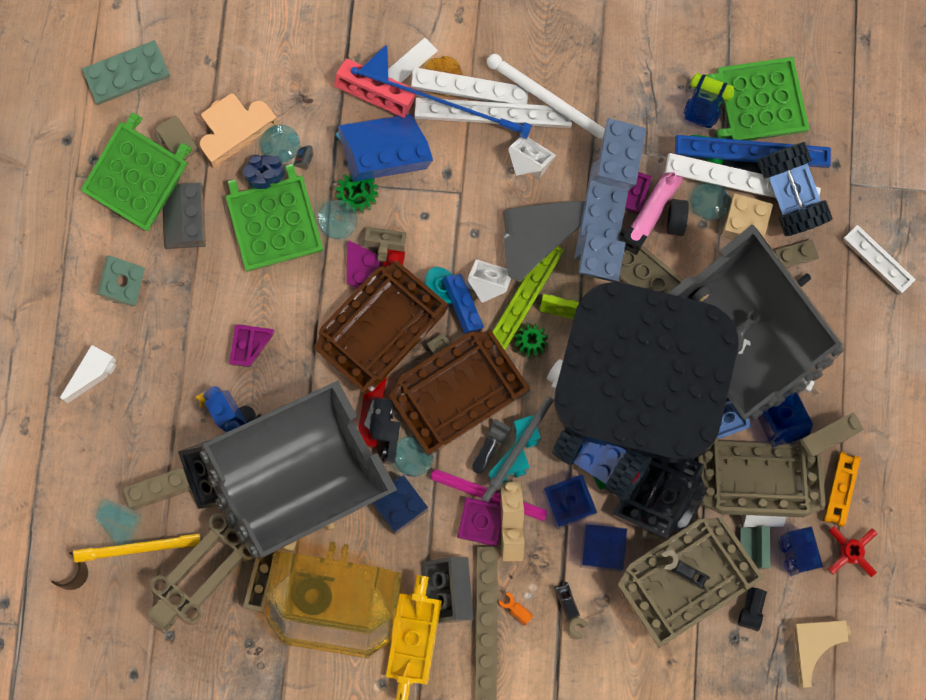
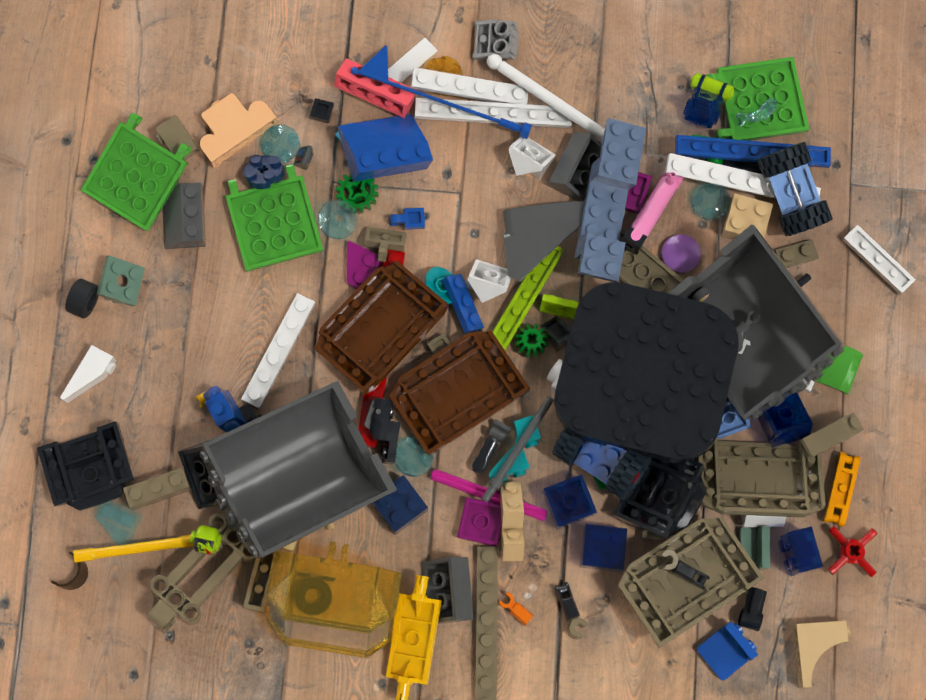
sand green plate [82,40,170,105] -> none
magenta wing [229,324,275,368] -> none
black tyre [667,199,689,236] -> none
none -> black slope [37,421,134,511]
none -> black tyre [65,279,99,319]
none -> lime head [190,525,222,555]
none -> white plate [241,293,316,409]
none -> black plate [310,98,334,123]
none -> blue plate [390,208,425,230]
none -> light grey slope [473,20,519,60]
none -> black slope [540,316,571,352]
none -> dark grey slope [549,132,602,201]
none -> medium lavender dish [661,234,701,274]
none -> blue bracket [697,622,758,680]
none -> clear light blue arm [735,98,777,126]
none -> bright green slope [815,346,864,395]

